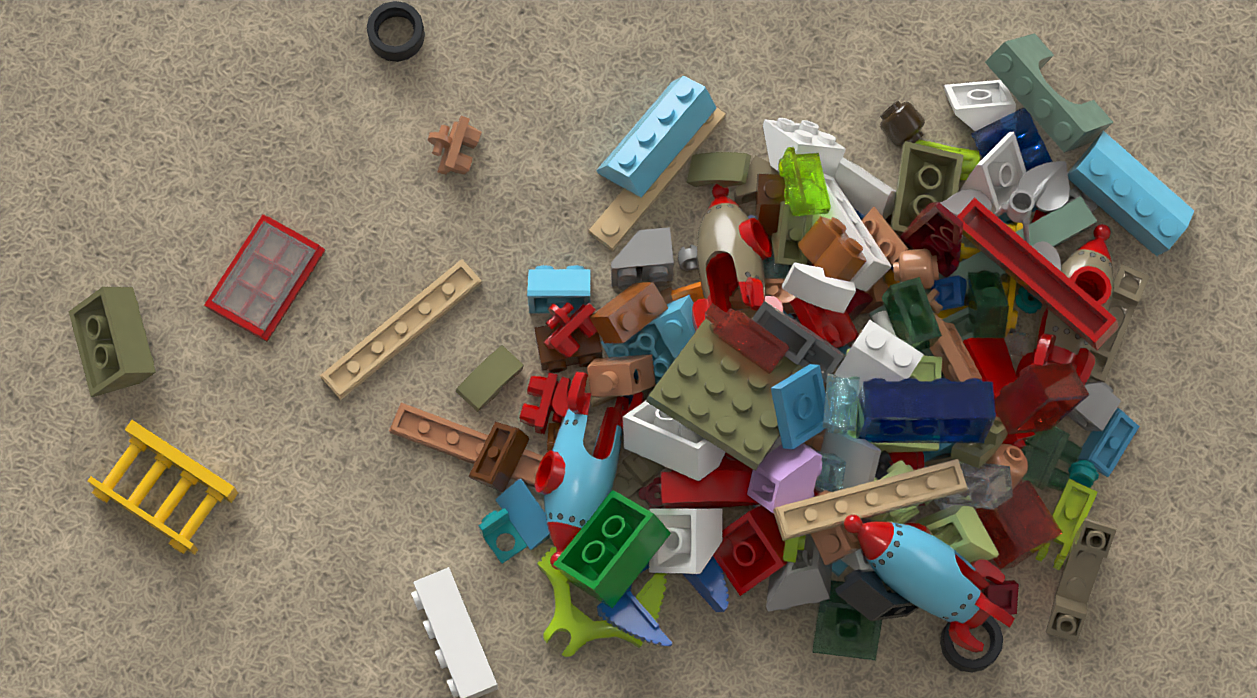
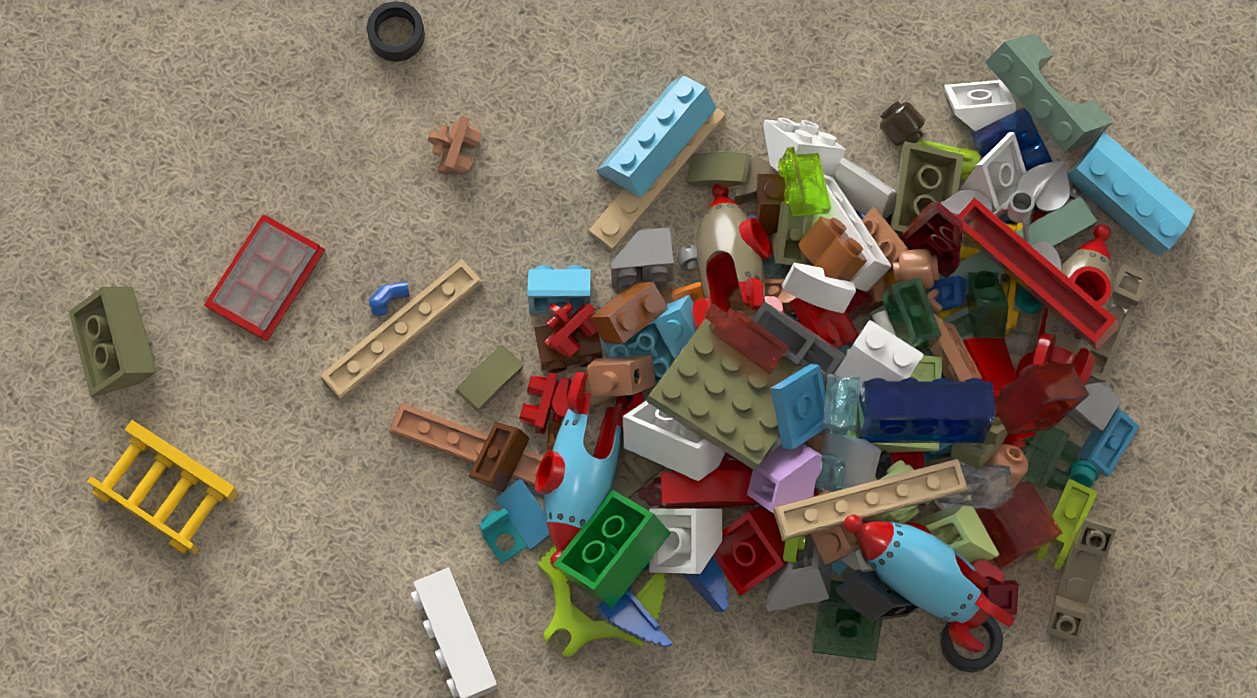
none -> blue arm [369,281,409,316]

